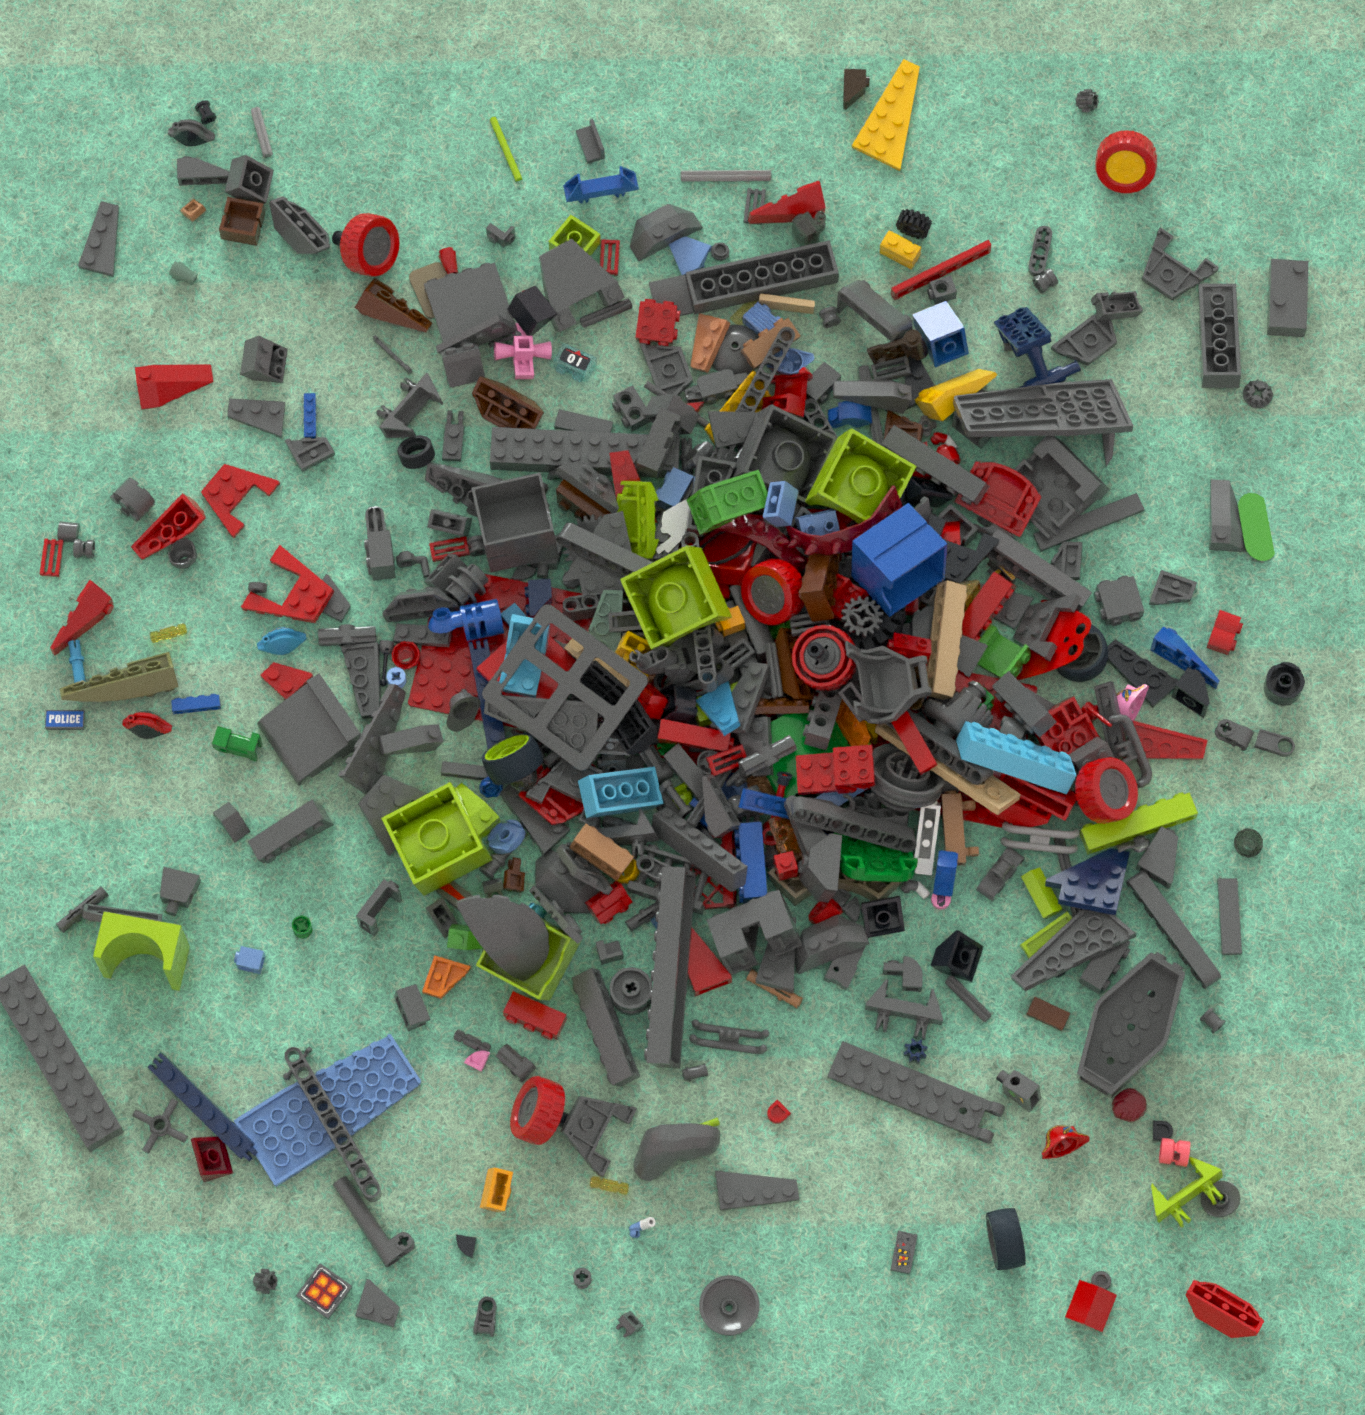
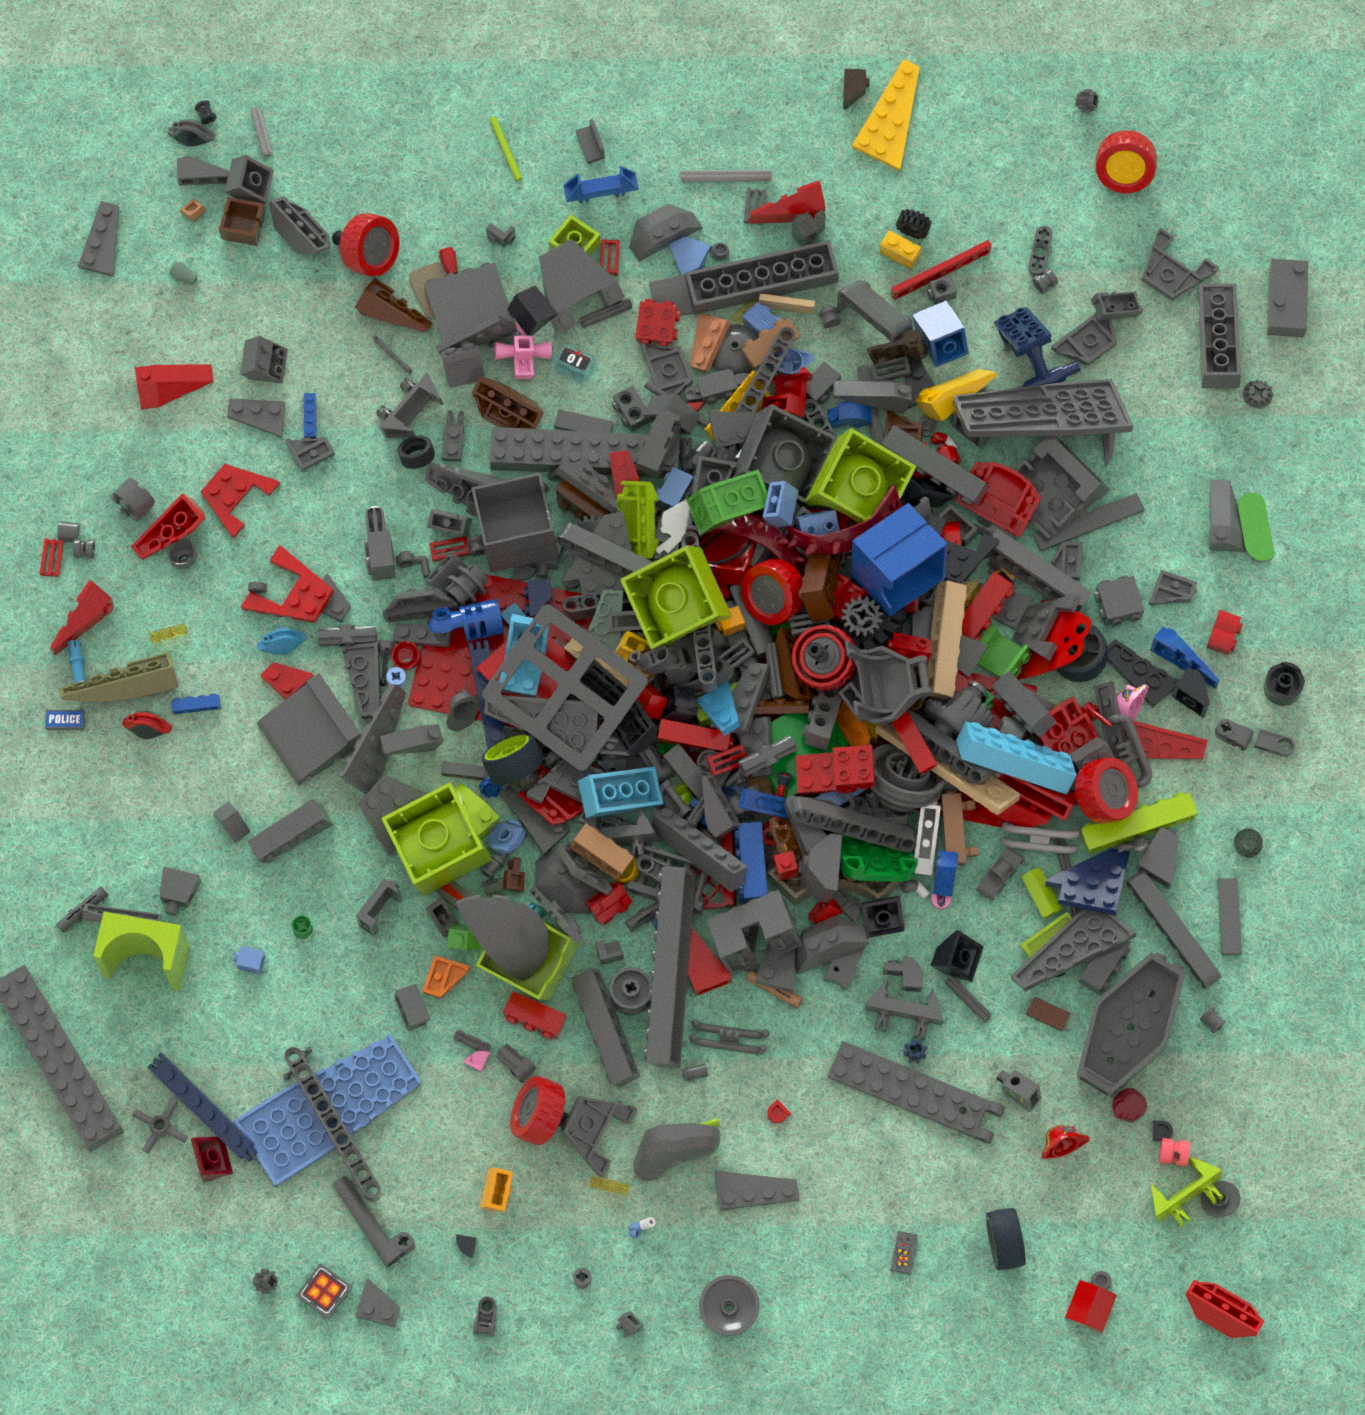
green piece [212,726,263,762] -> none

